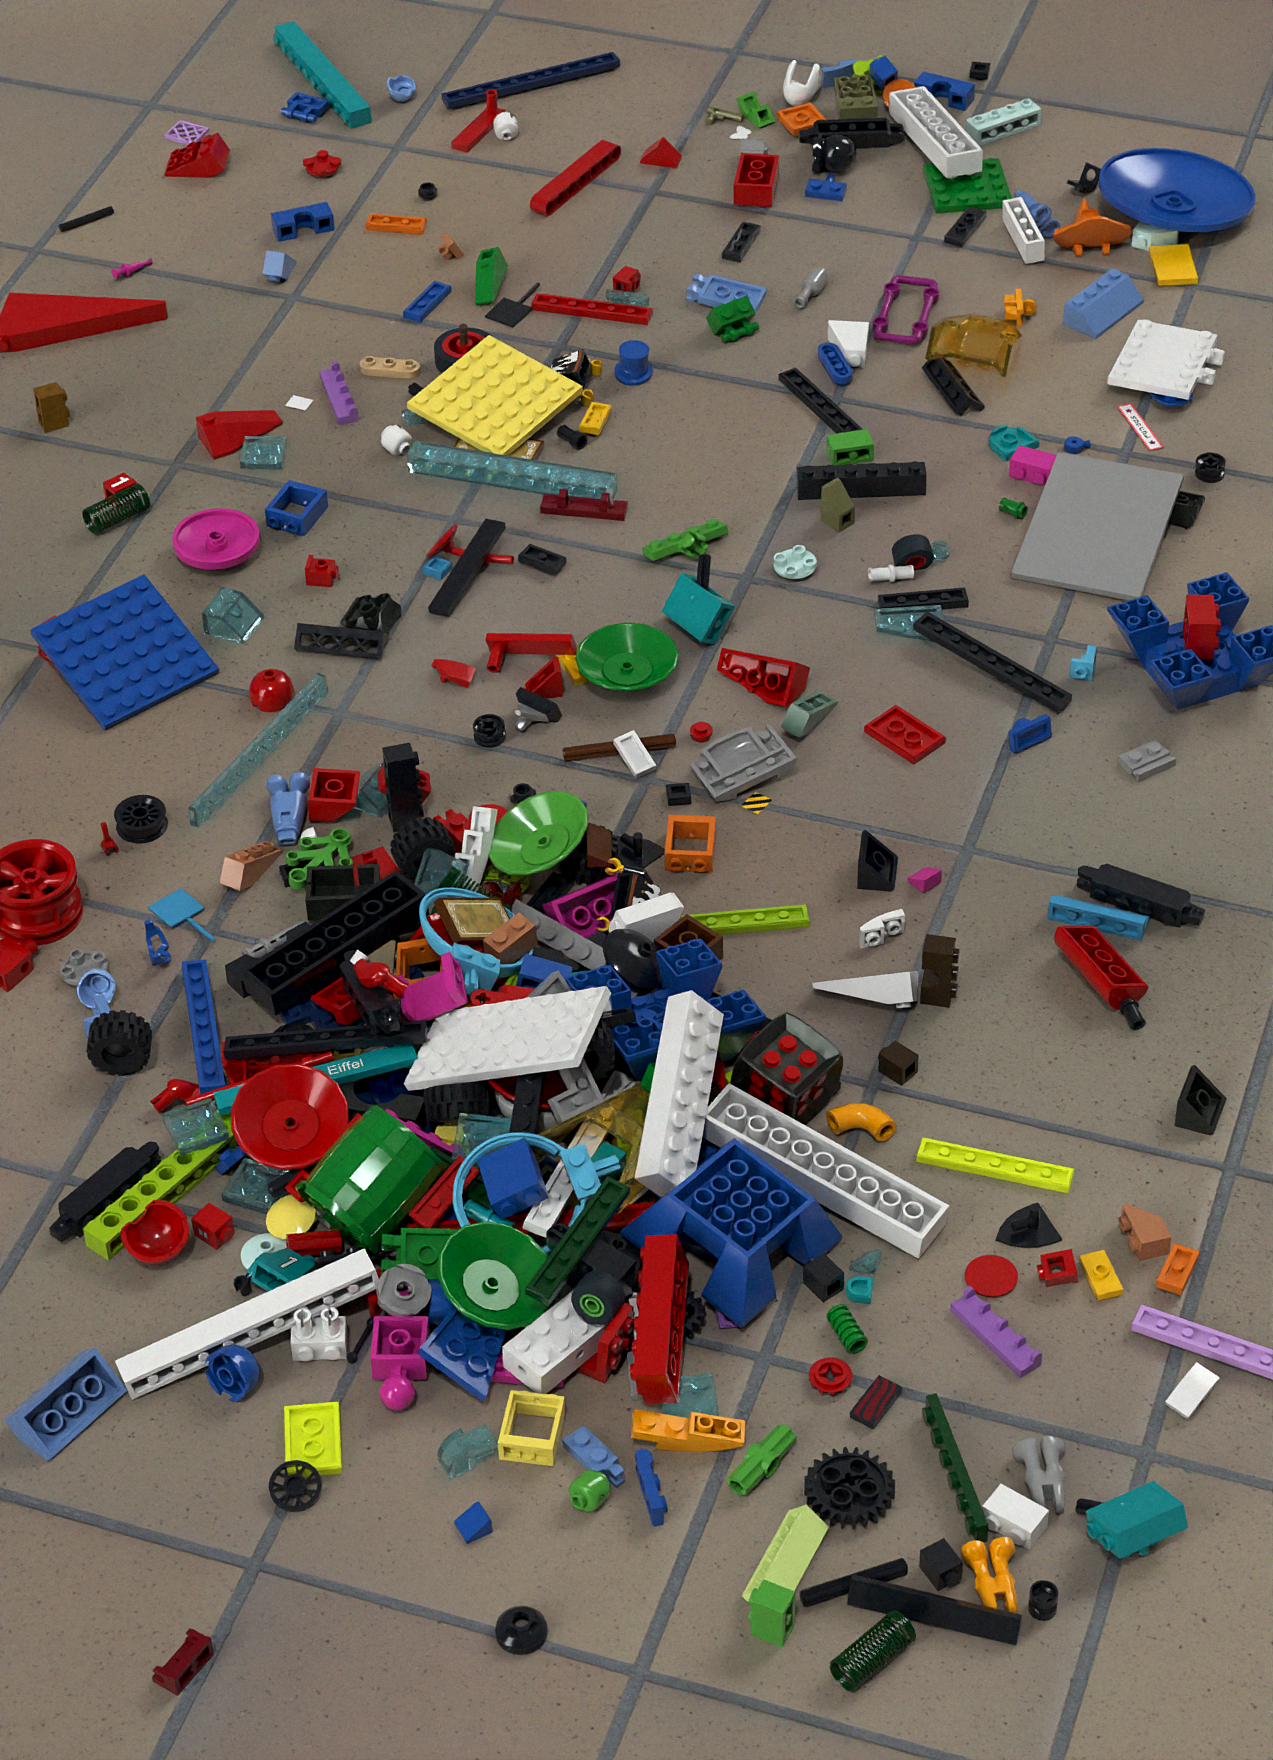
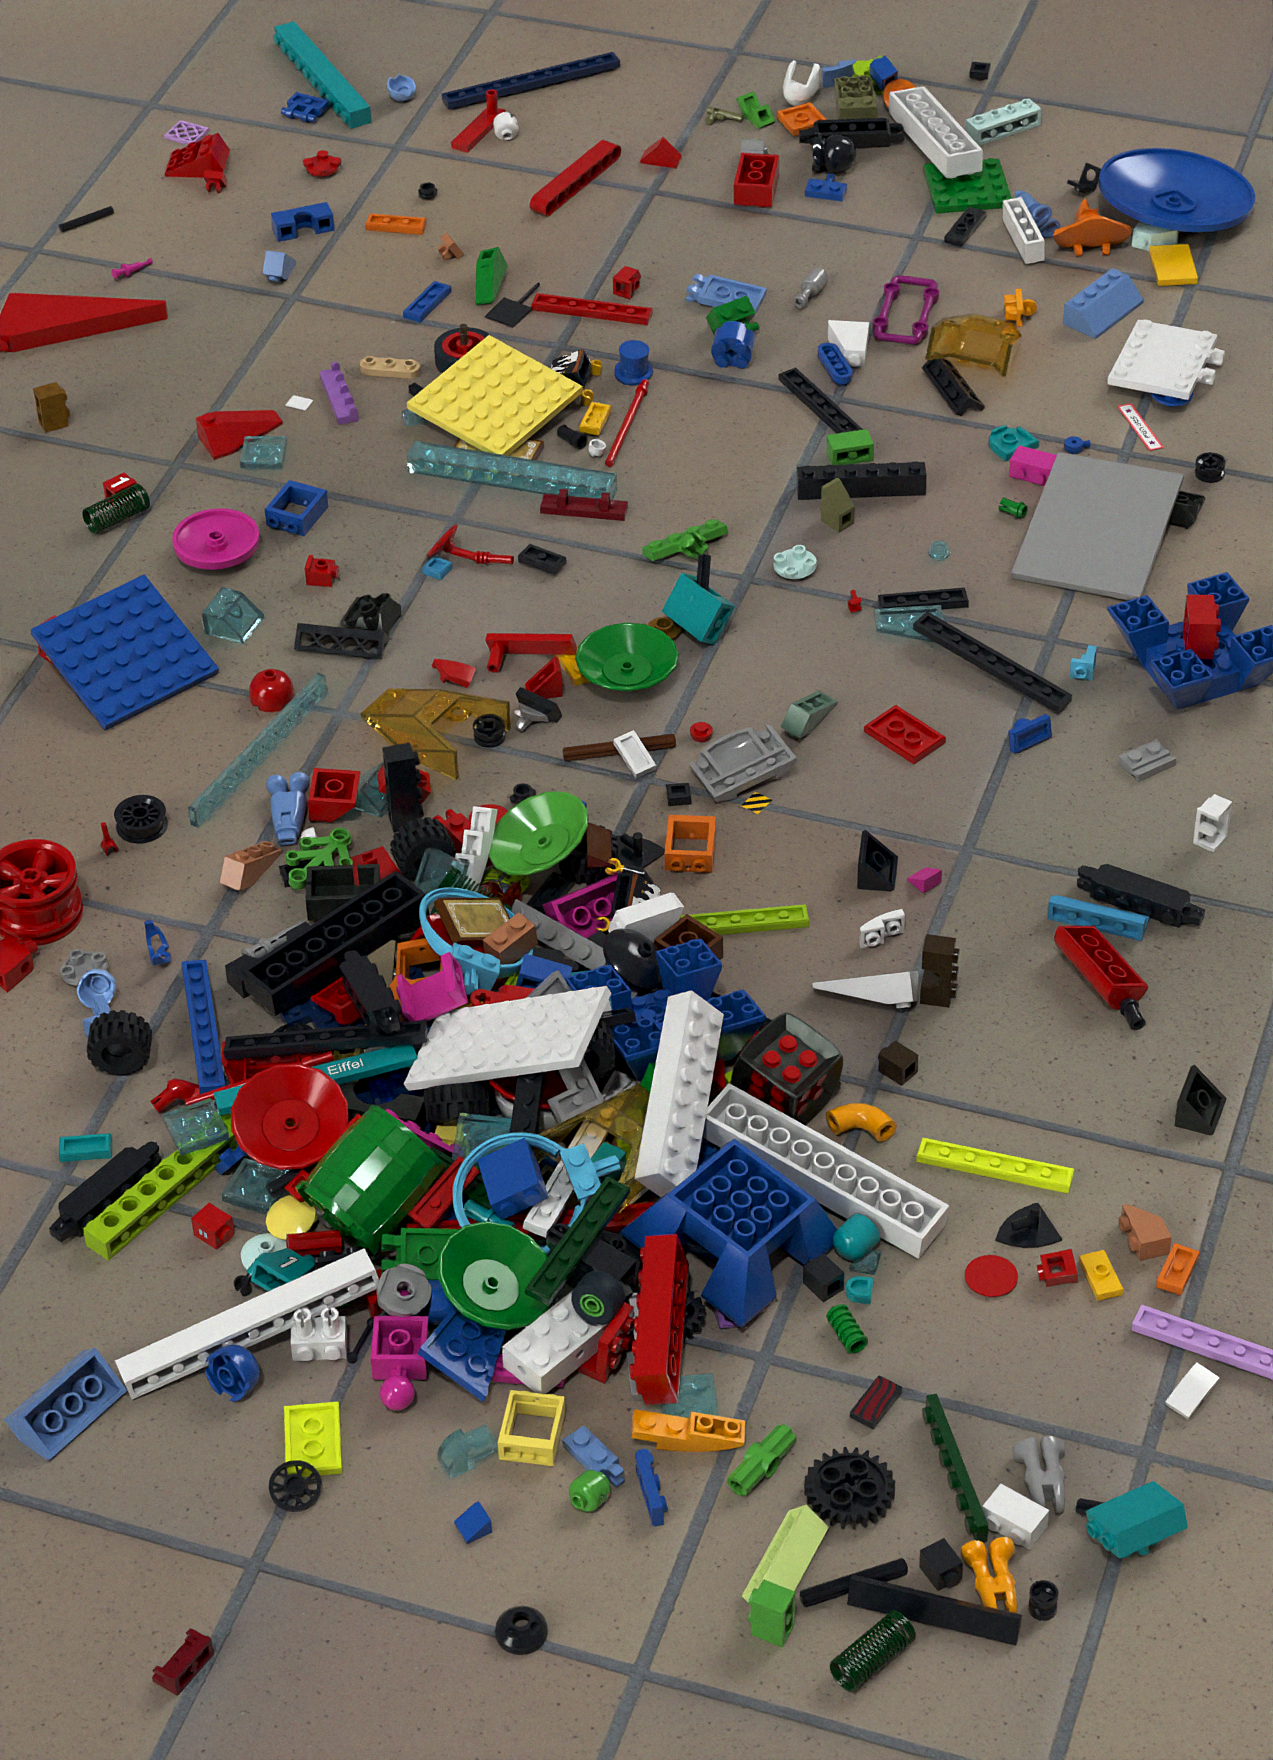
red cylinder [121,1200,189,1265] -> none
dark azure piece [148,888,216,942] -> none
red arm [350,950,408,998] -> none
white head [381,425,412,456] -> none
black tile [428,518,506,617] -> none
clear light blue plate [606,289,649,307] -> none
red wedge [716,648,810,707] -> none
black tile [722,222,761,263] -> none
white sticker [730,126,751,139] -> none
red gear [809,1357,853,1396] -> none
white pin [868,565,914,582] -> none
black wheel [892,534,934,571] -> none
blue arch [914,71,975,111] -> none
medium lavender hinge [950,1286,1042,1378] -> none
none -> teal tile [59,1133,112,1162]
none -> red tile [204,170,228,193]
none -> clear yellow windscreen [360,688,511,780]
none -> white hinge [588,439,606,457]
none -> red bar [605,379,649,467]
none -> pearl gold piece [647,617,681,639]
none -> blue brick [711,321,755,369]
none -> teal helmet [833,1213,880,1261]
none -> red hand [848,590,862,613]
none -> white window [1193,794,1232,853]

